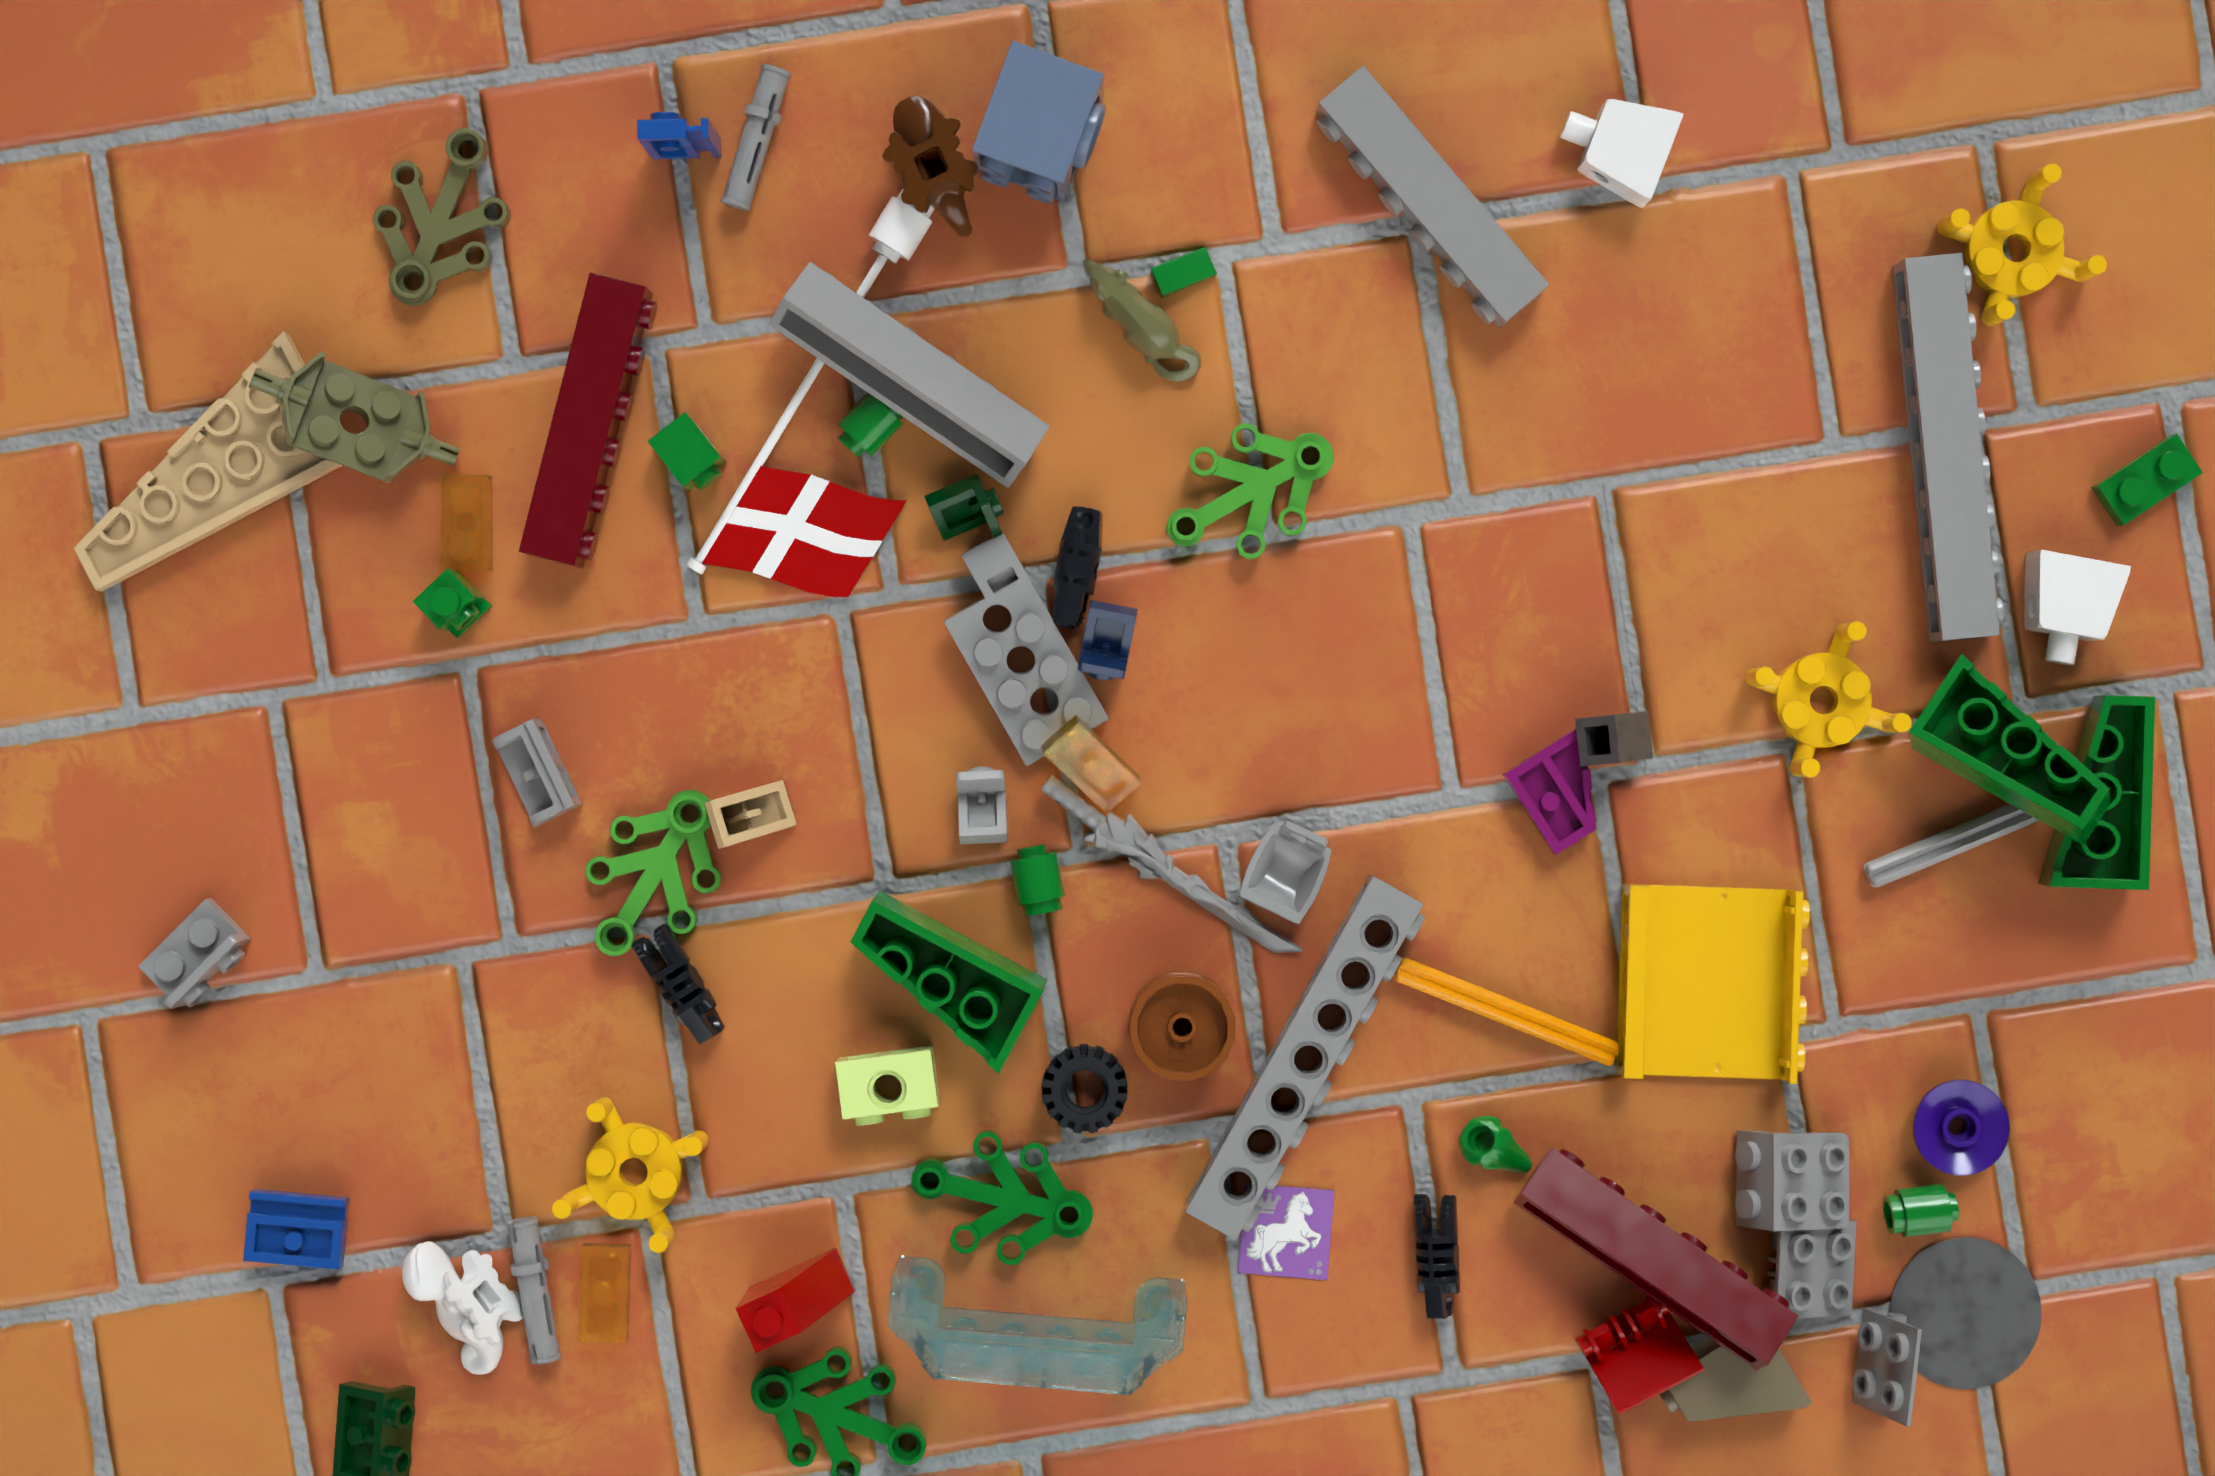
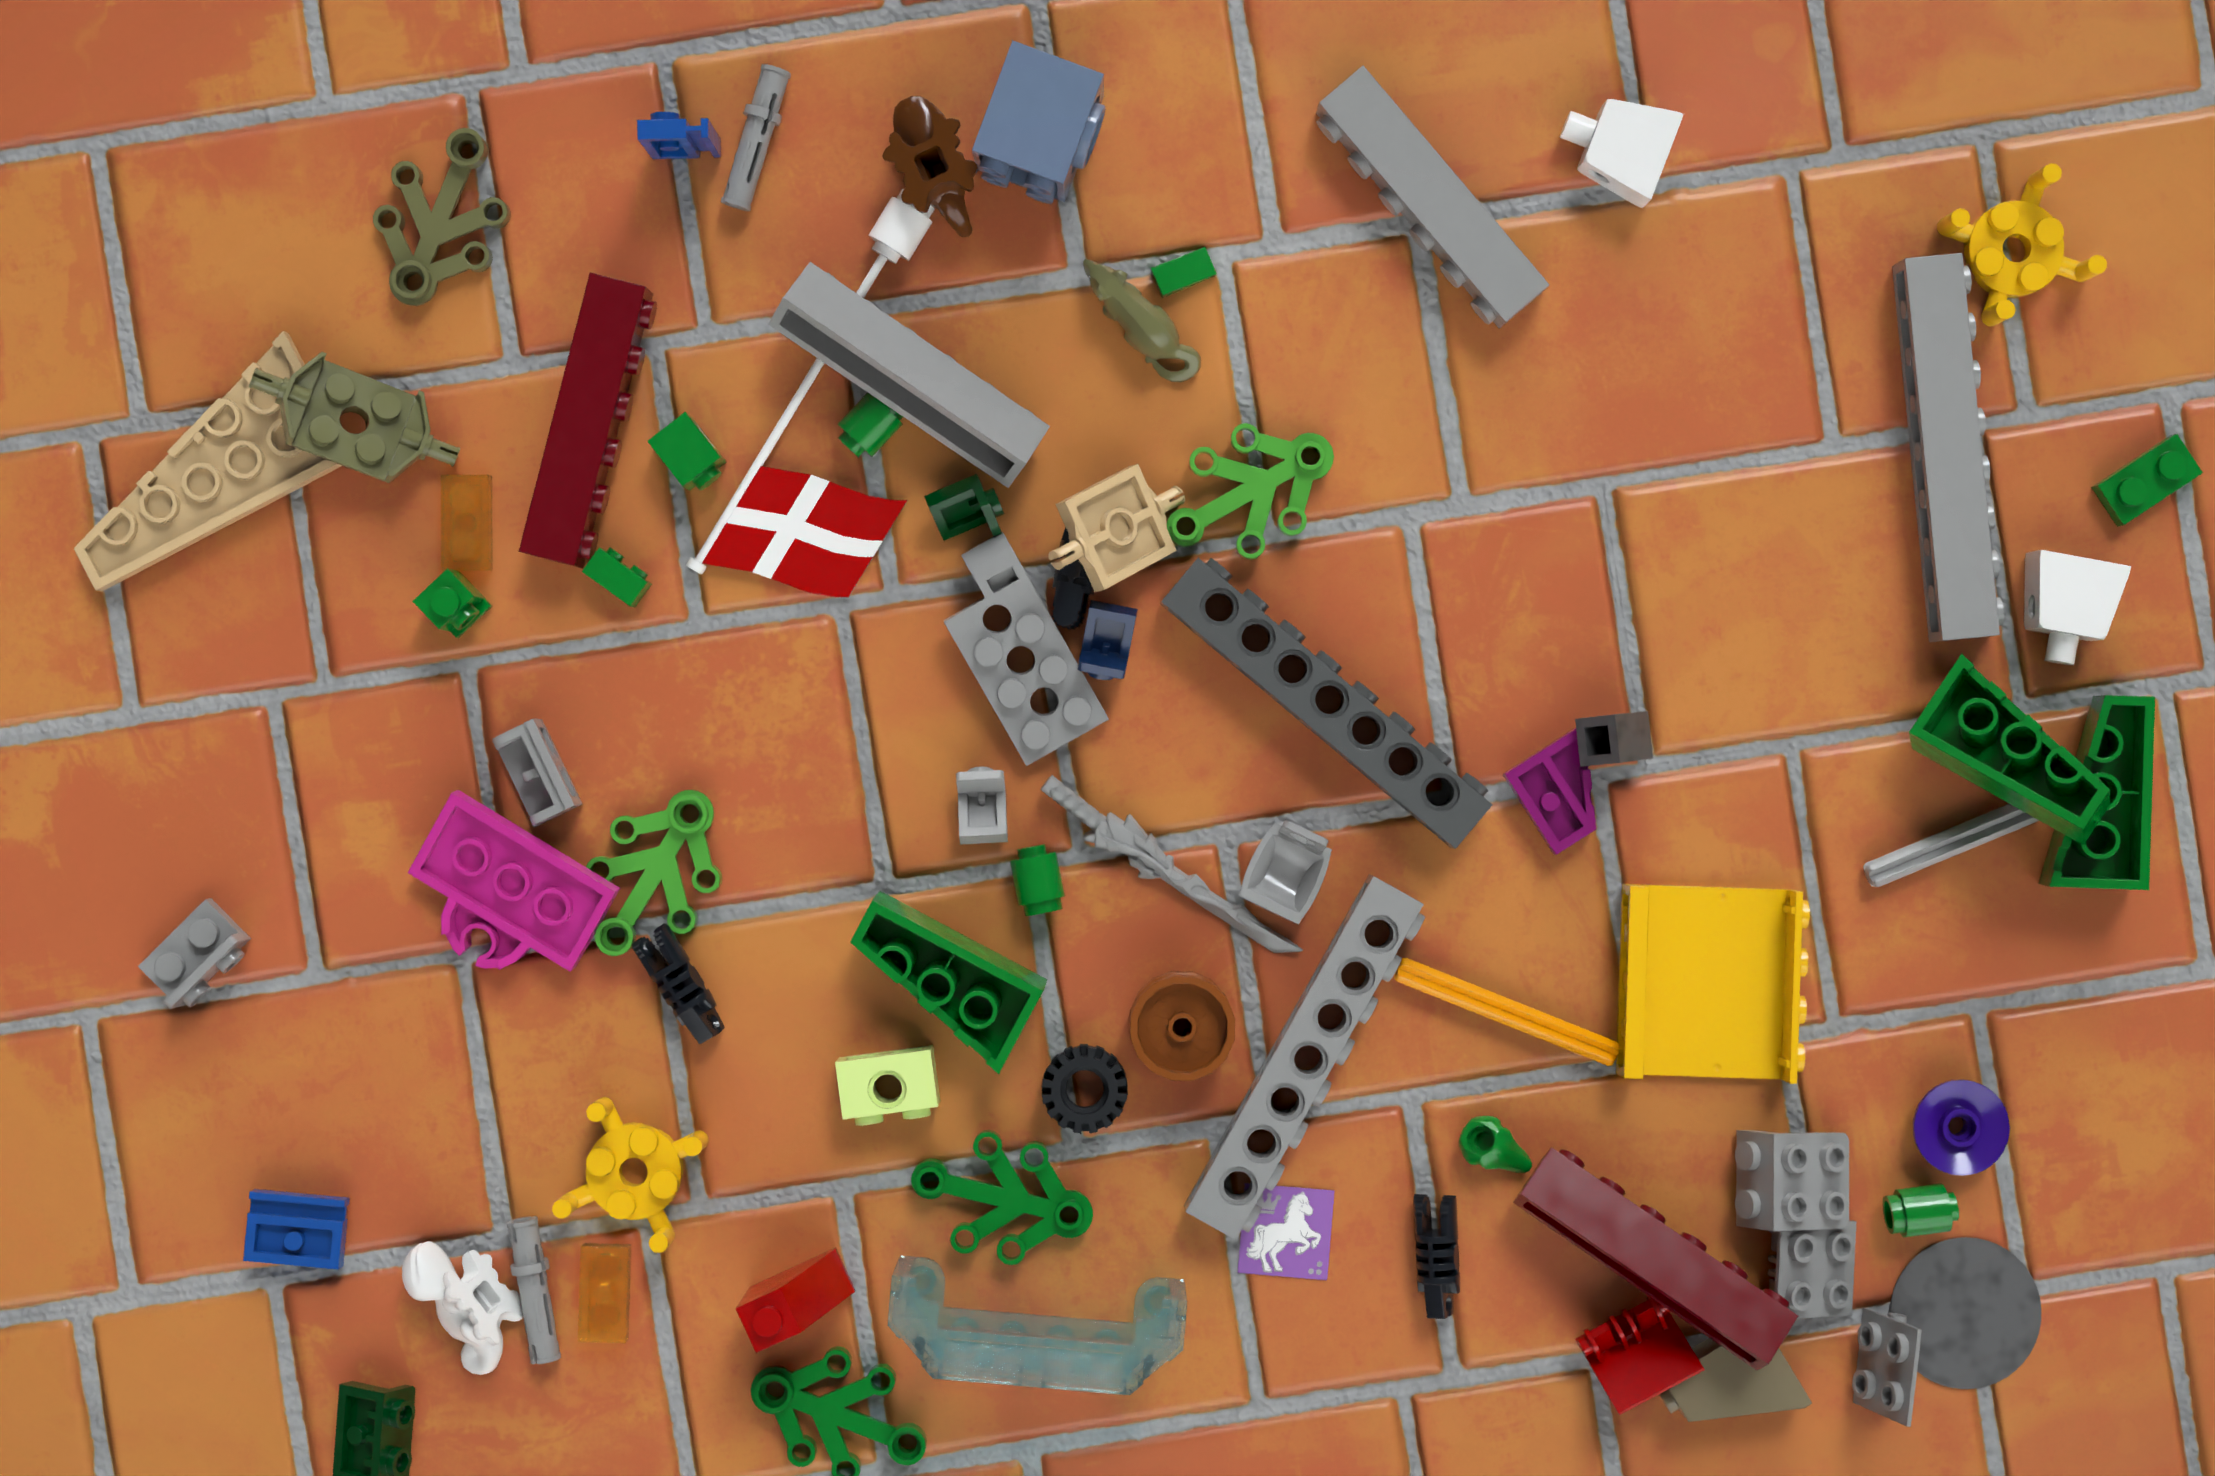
tan slope [704,780,797,849] -> none
clear yellow plate [1041,715,1142,814] -> none
yellow plate [1745,621,1912,777] -> none
none -> dark pink plate [408,790,621,972]
none -> green piece [582,547,652,608]
none -> tan plate [1048,464,1185,592]
none -> dark grey brick [1160,558,1493,849]

